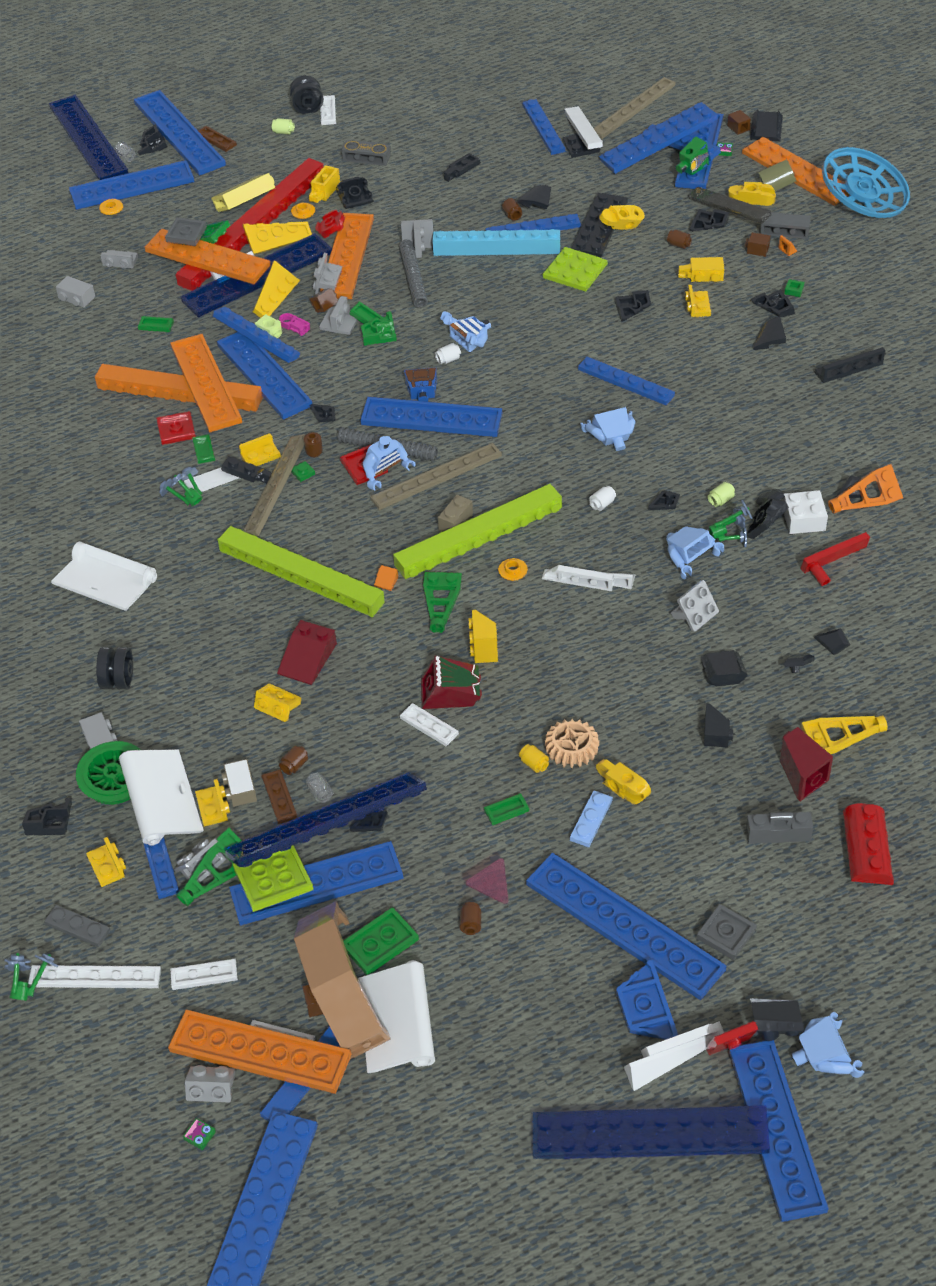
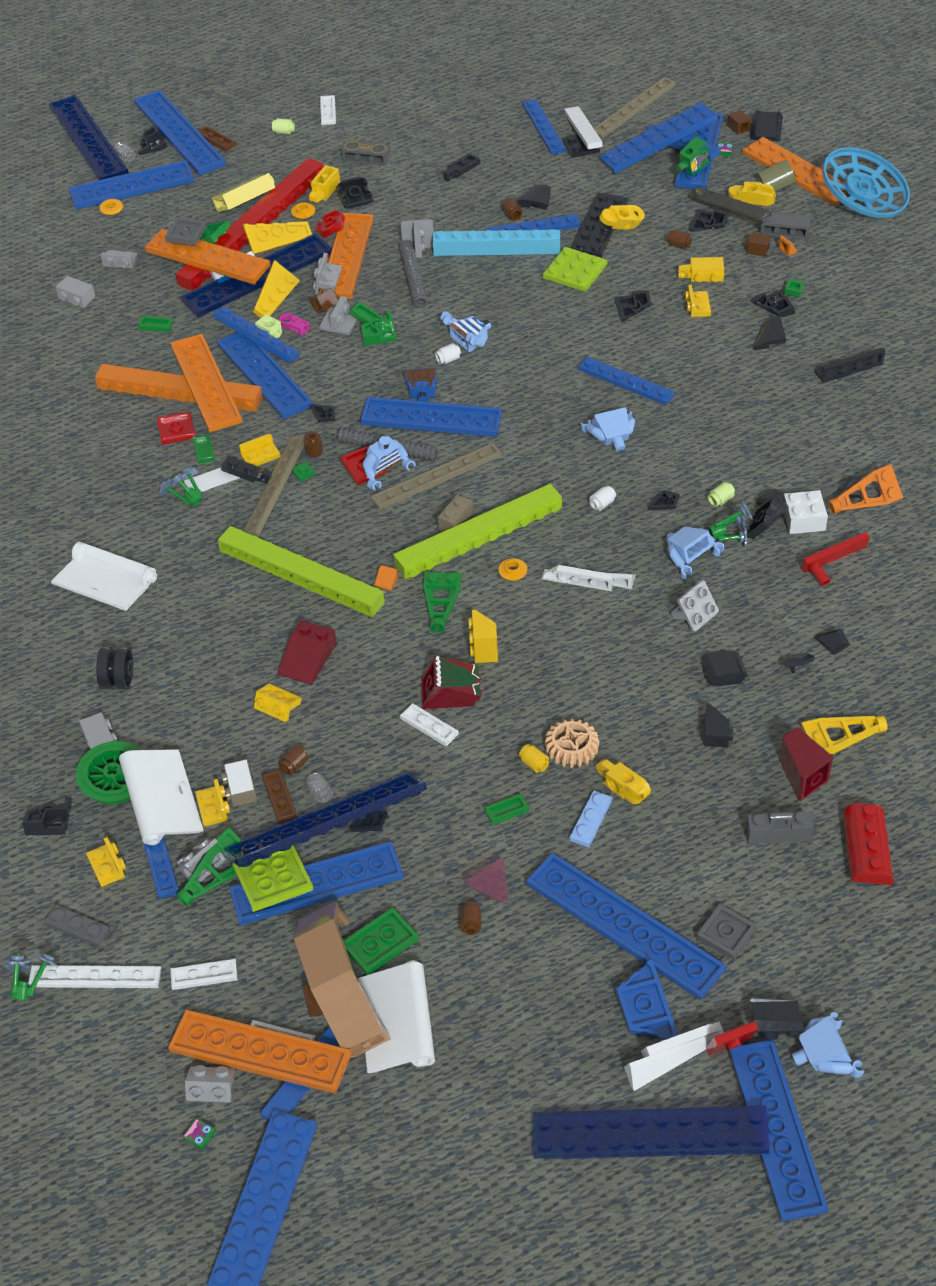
black wheel [289,75,324,114] -> none

